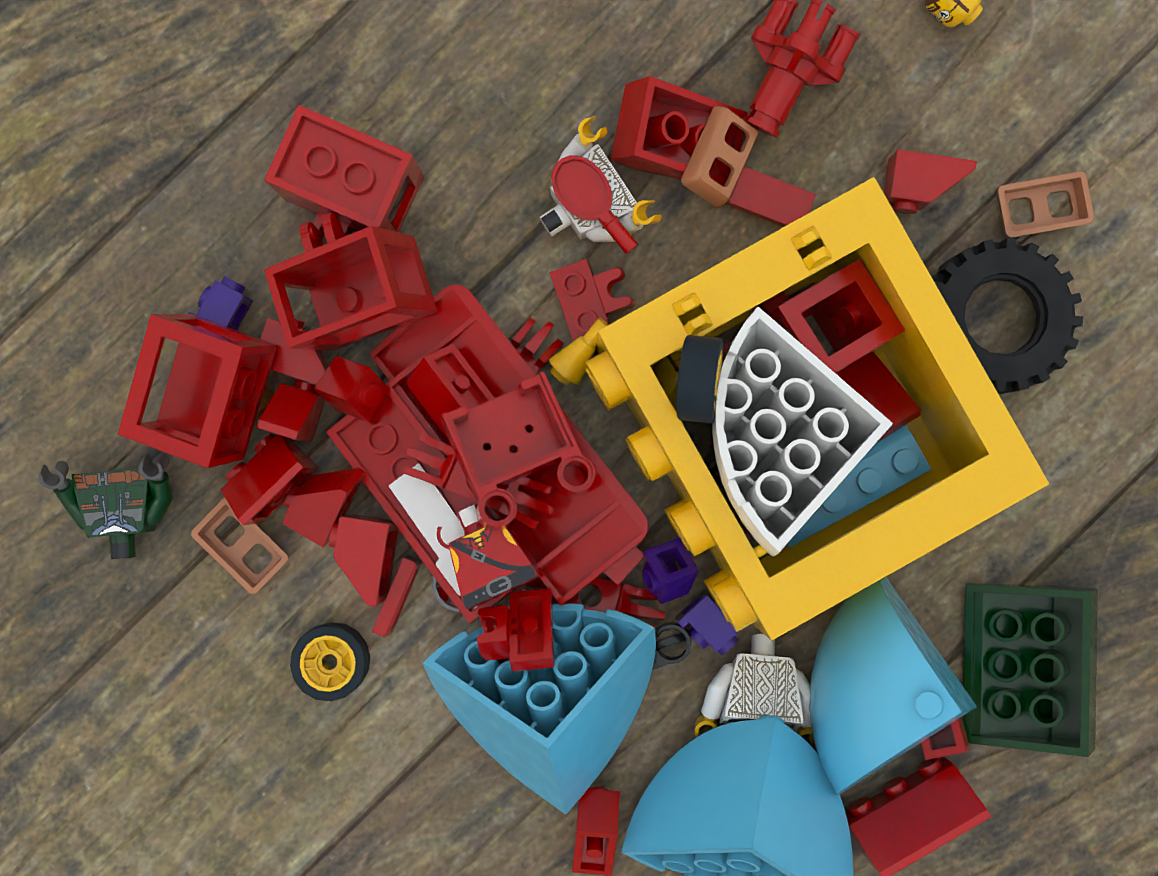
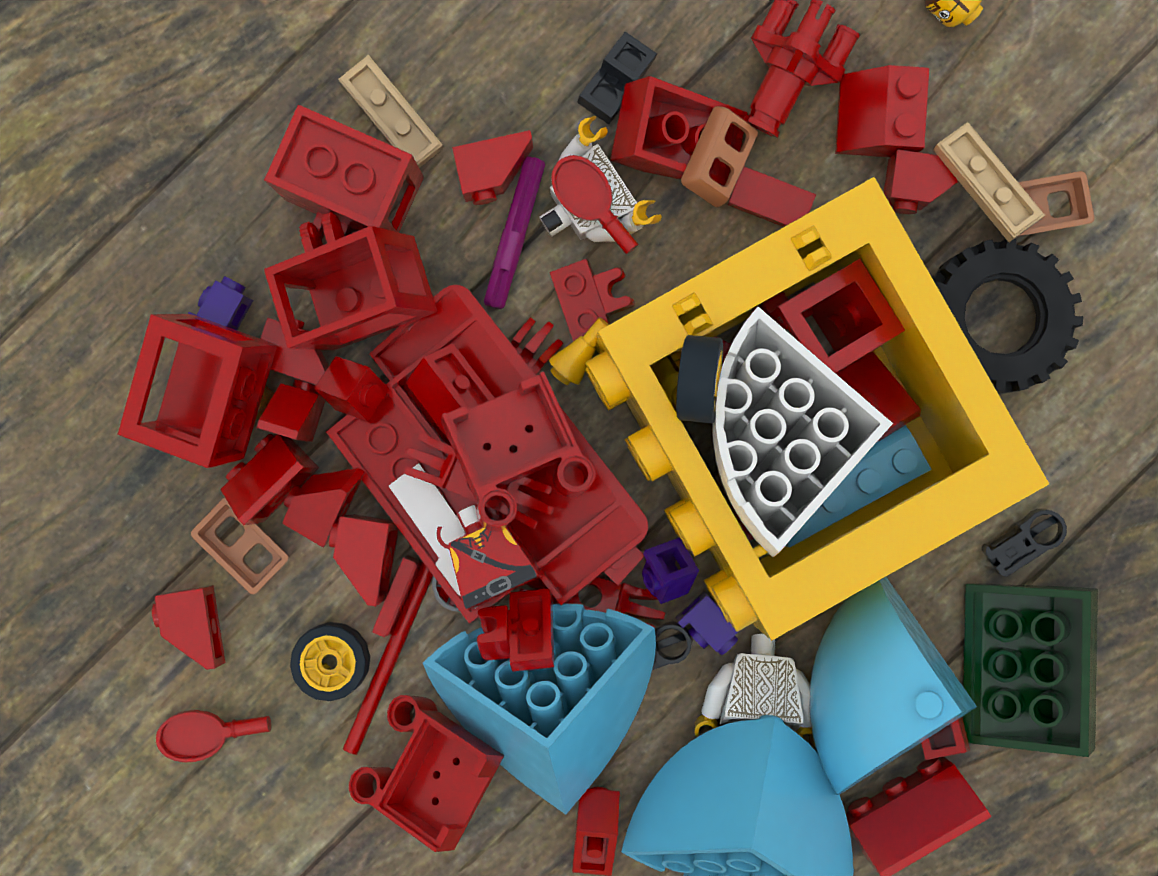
torso [38,453,173,559] -> none
none -> red slope [152,585,226,670]
none -> red piece [156,710,271,762]
none -> tan tile [338,55,444,168]
none -> red bar [343,561,433,755]
none -> red piece [349,695,504,852]
none -> red slope [452,130,533,205]
none -> magenta axle [484,156,545,309]
none -> black slope [577,32,657,124]
none -> red slope [835,65,929,157]
none -> tan tile [933,122,1045,242]
none -> black piece [982,509,1067,577]

